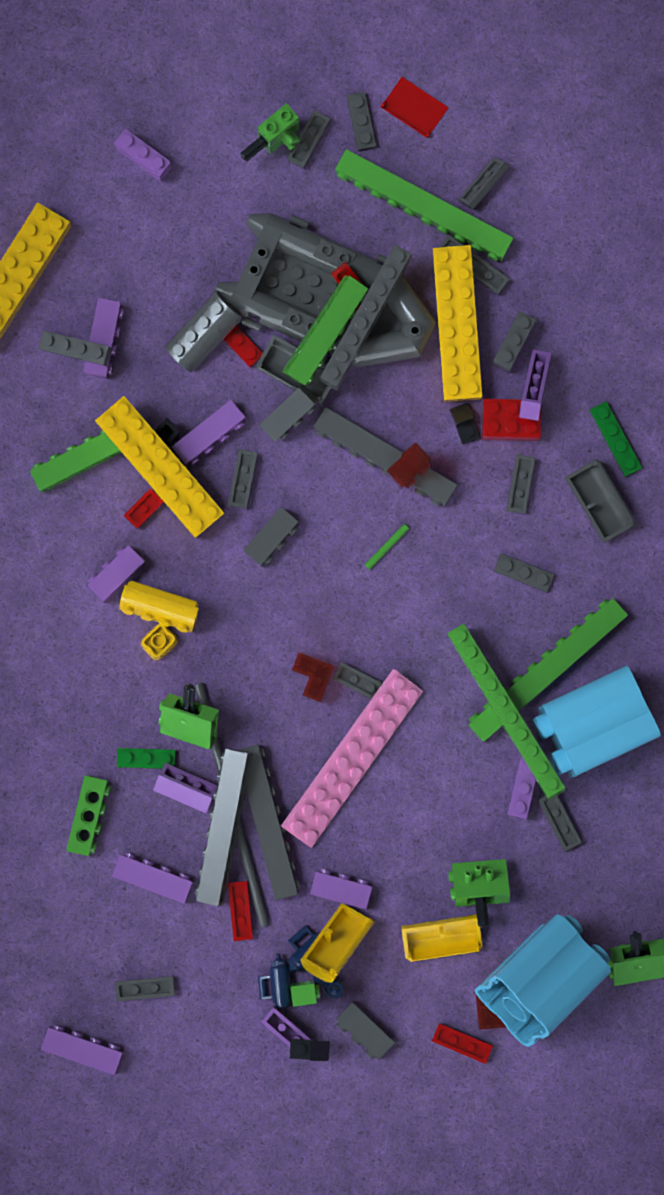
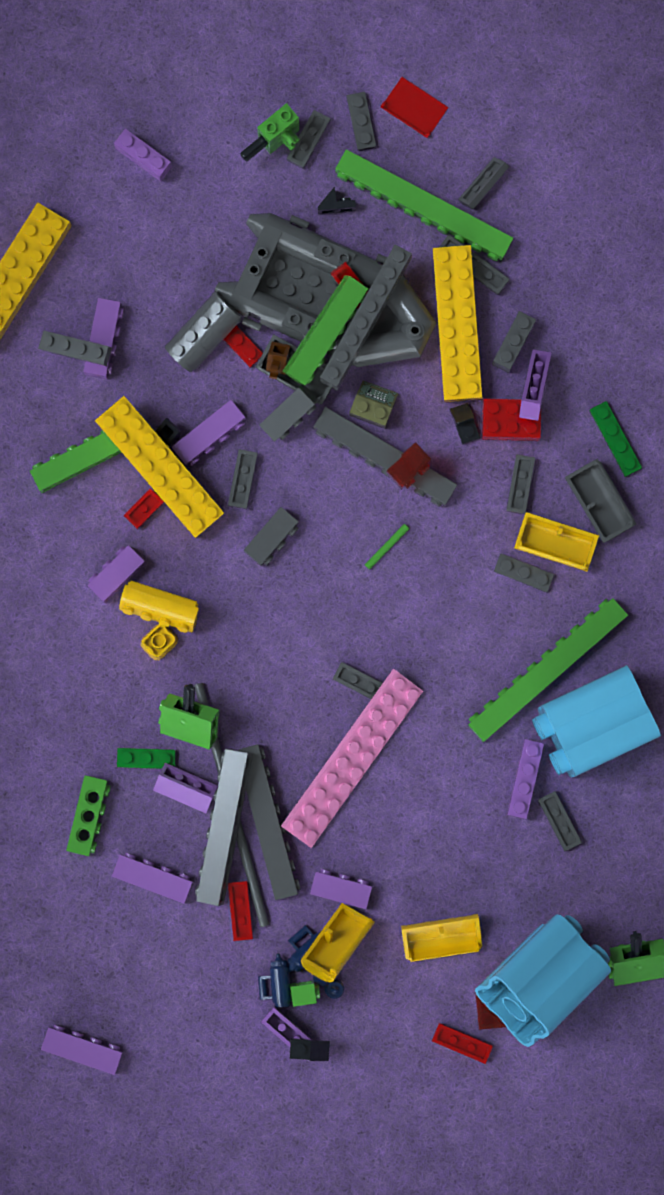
dark grey plate [115,976,175,1001] -> none
clear red brick [292,652,335,703] -> none
dark grey brick [336,1002,395,1060] -> none
bright green brick [447,624,565,800] -> none
bright green piece [448,859,510,928] -> none
none -> reddish brown brick [266,341,291,380]
none -> black slope [318,187,356,214]
none -> olive slope [349,380,398,429]
none -> yellow container [514,512,599,572]

